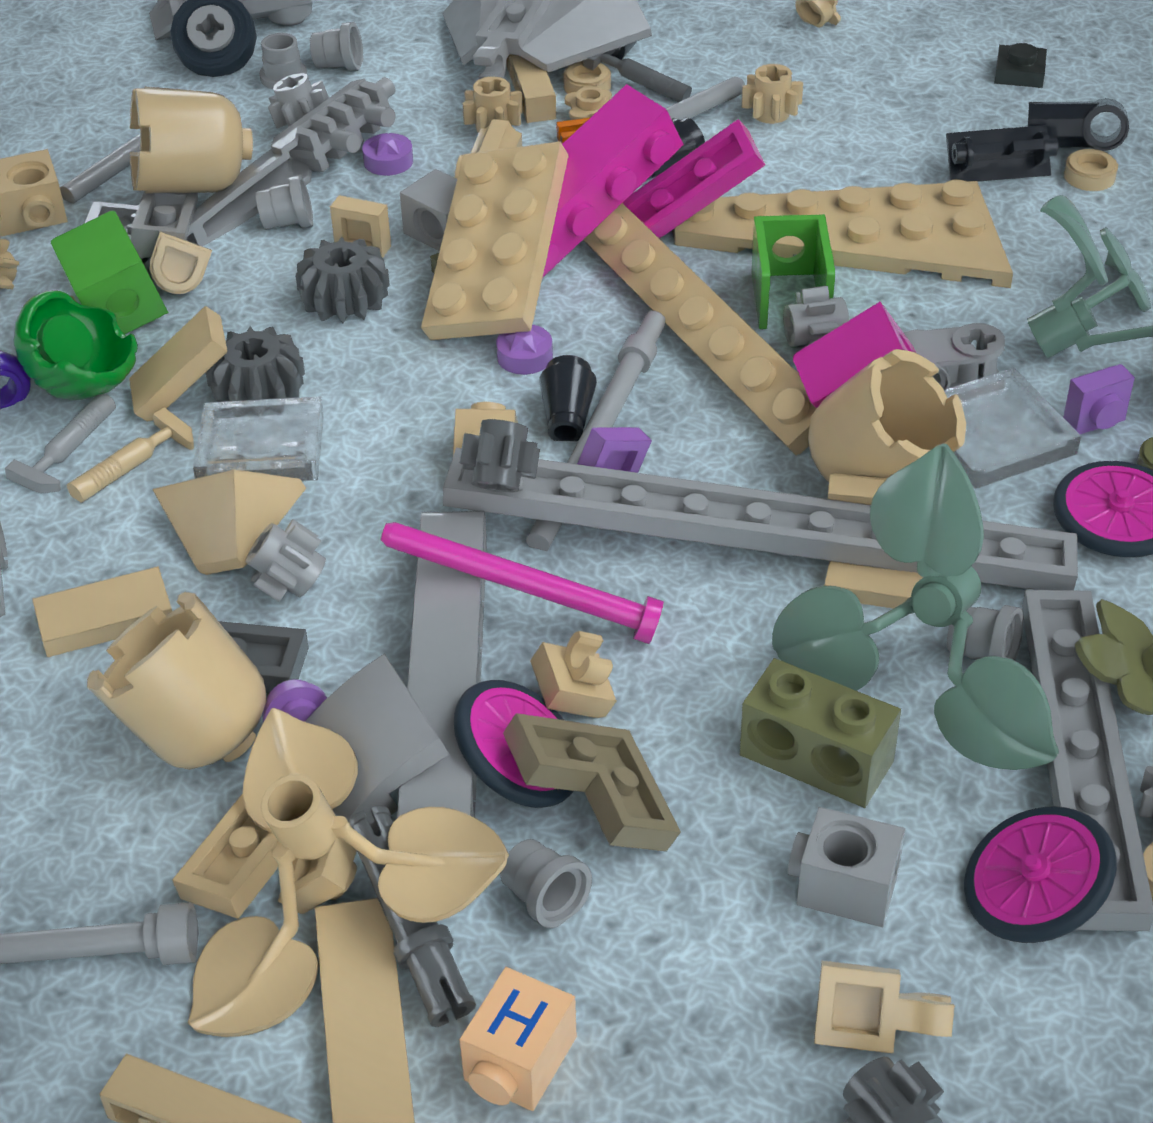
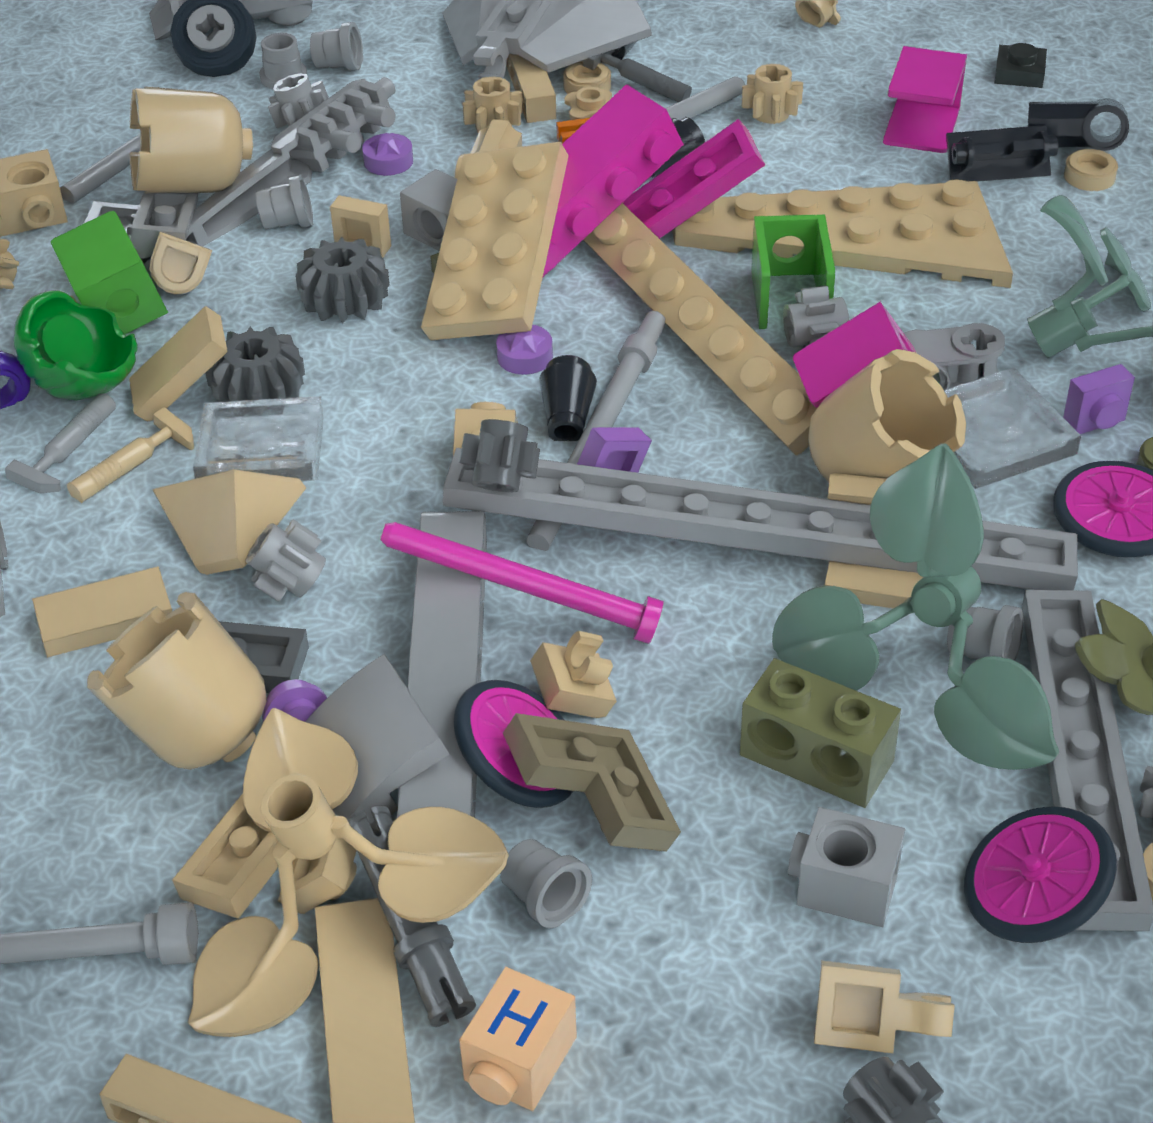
none -> dark pink piece [883,46,967,153]

